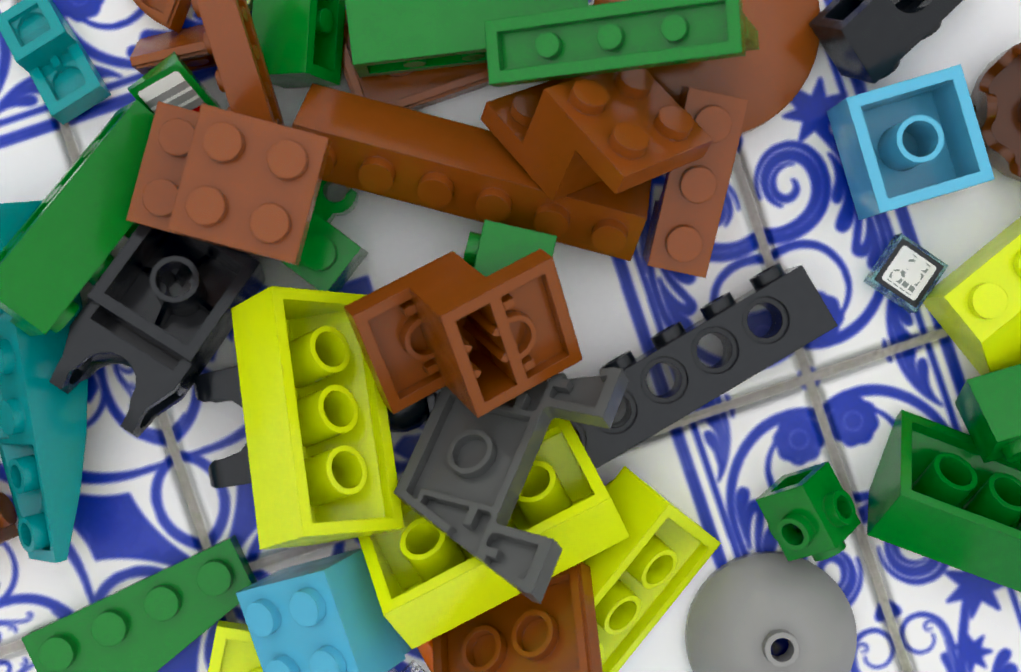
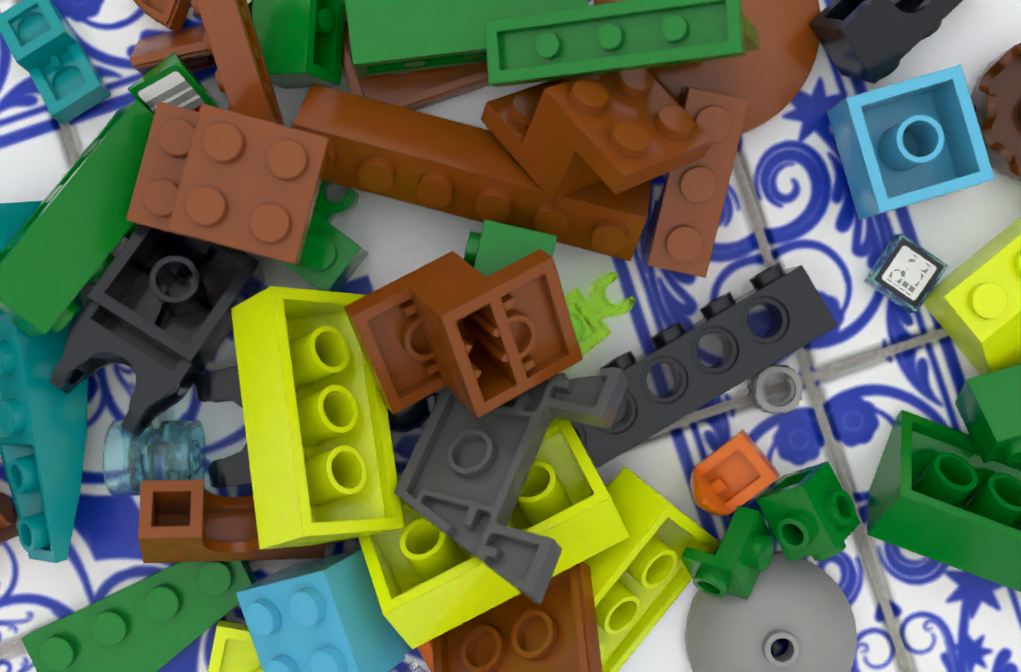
none -> clear light blue wheel [103,420,206,496]
none -> dark orange arch [138,479,326,563]
none -> clear neon green plate [564,272,636,356]
none -> green bracket [681,506,774,600]
none -> orange plate [690,429,780,516]
none -> light grey axle [747,363,803,415]

